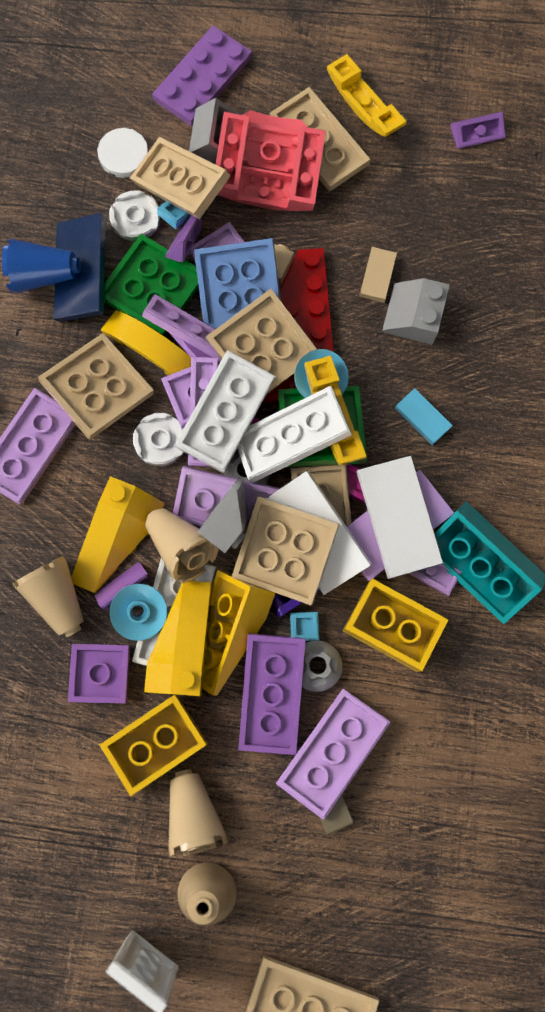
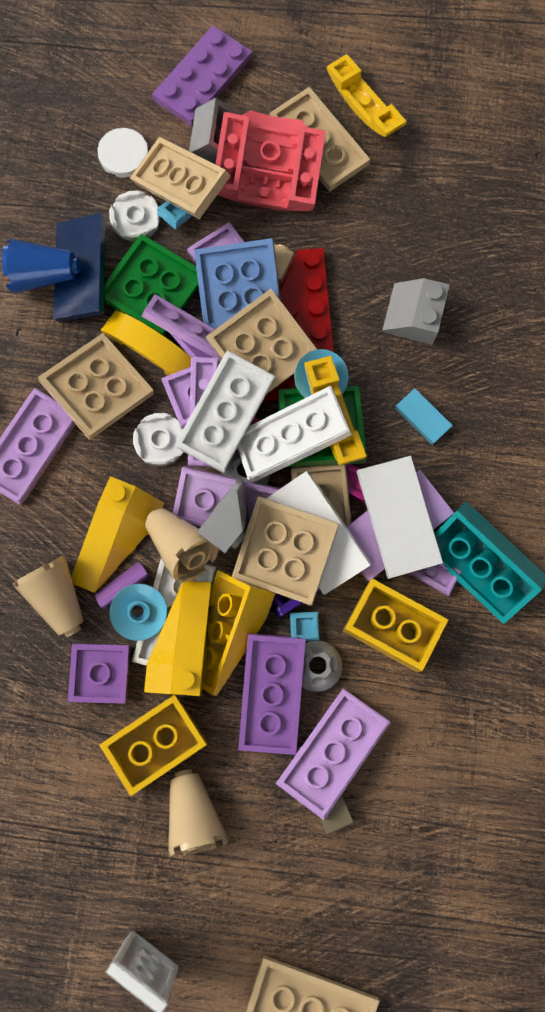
medium lavender slope [165,216,202,262] -> none
tan cone [177,862,237,926] -> none
tan tile [359,247,397,303] -> none
medium lavender slope [450,111,506,149] -> none

